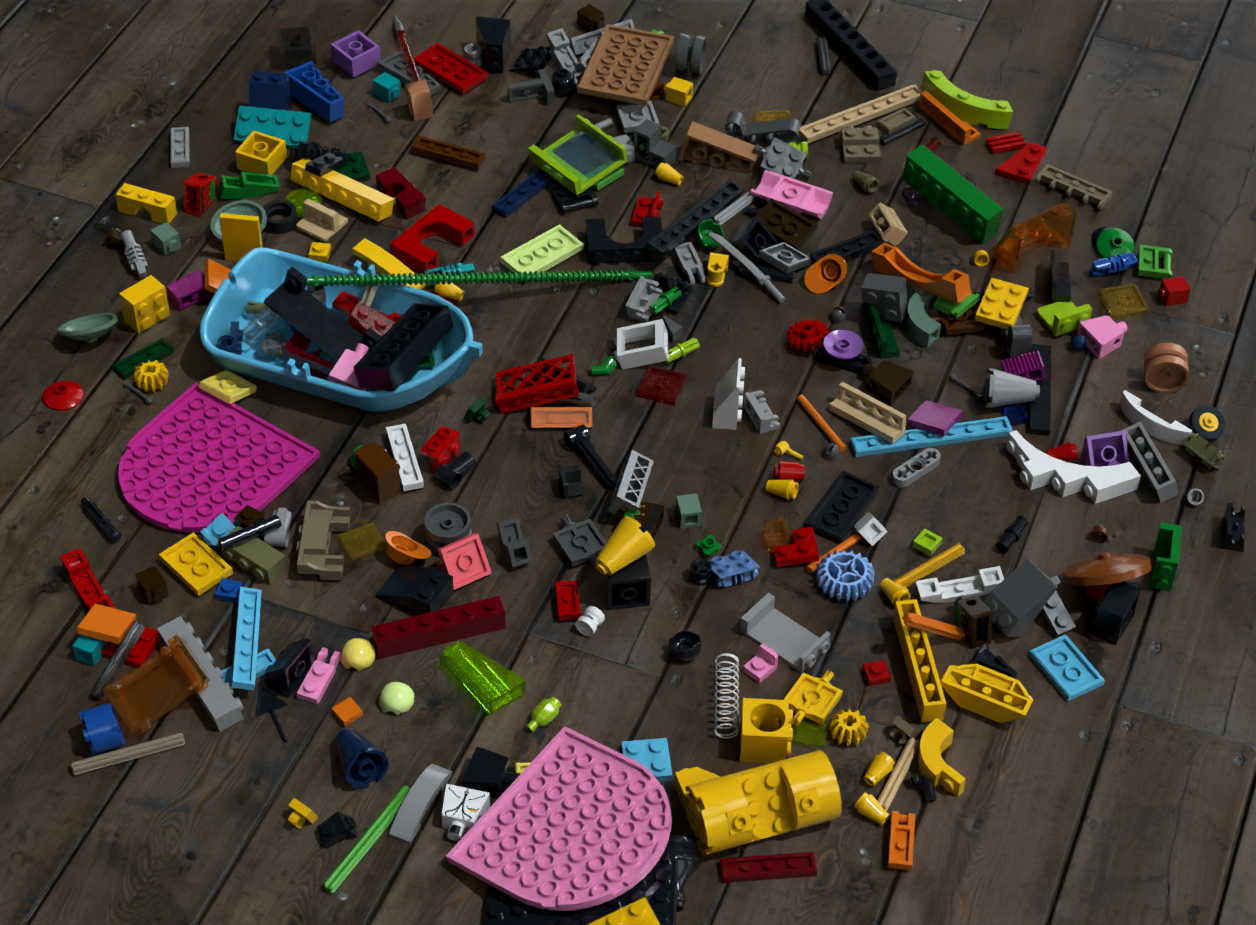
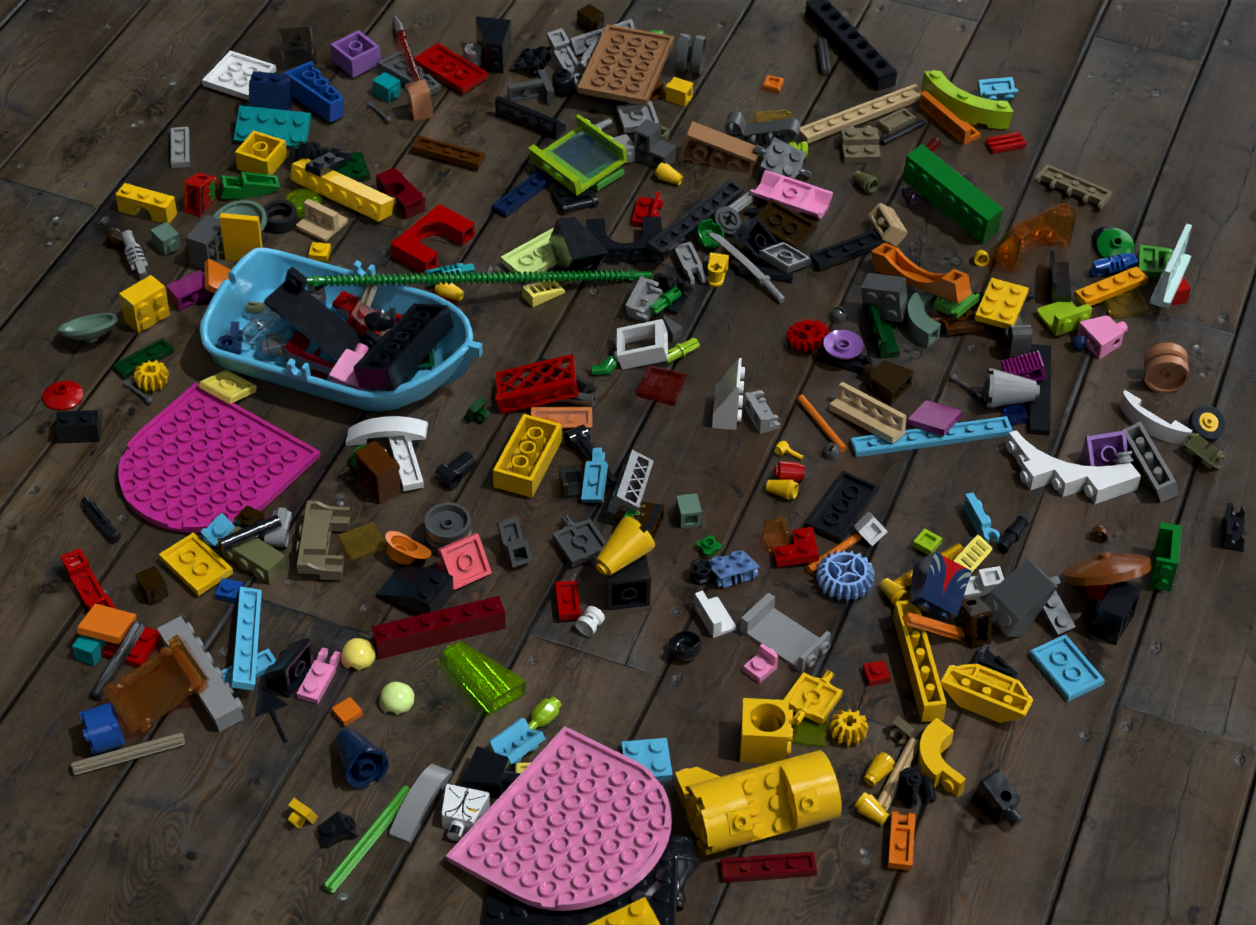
yellow slope [352,238,425,290] -> none
red bracket [420,425,461,474] -> none
white piece [714,653,739,739] -> none
orange piece [804,254,847,294] -> none
light grey beam [892,448,941,488] -> none
red wing [995,142,1048,185] -> none
red cone [1046,442,1078,462] -> none
light grey hinge [1186,488,1204,505] -> none
none -> black slope [55,410,103,444]
none -> dark grey brick [186,215,223,271]
none -> white plate [202,51,276,101]
none -> white slope [346,416,428,446]
none -> black hair [364,307,396,331]
none -> medium azure bracket [488,718,546,764]
none -> yellow brick [493,414,562,498]
none -> black fence [495,96,566,140]
none -> light yellow slope [522,280,565,307]
none -> black slope [549,217,607,273]
none -> medium azure plate [581,448,608,503]
none -> white panel [694,591,736,638]
none -> dark grey gear [713,206,742,236]
none -> orange tile [762,75,784,94]
none -> black hinge [895,765,922,808]
none -> dark blue slope [910,552,972,622]
none -> light yellow slope [953,535,992,573]
none -> medium azure plate [963,493,1000,544]
none -> black torso [971,769,1023,827]
none -> medium azure bracket [977,77,1018,102]
none -> light orange plate [1074,266,1148,306]
none -> light grey bush [1113,451,1134,464]
none -> light aqua fence [1150,224,1192,309]

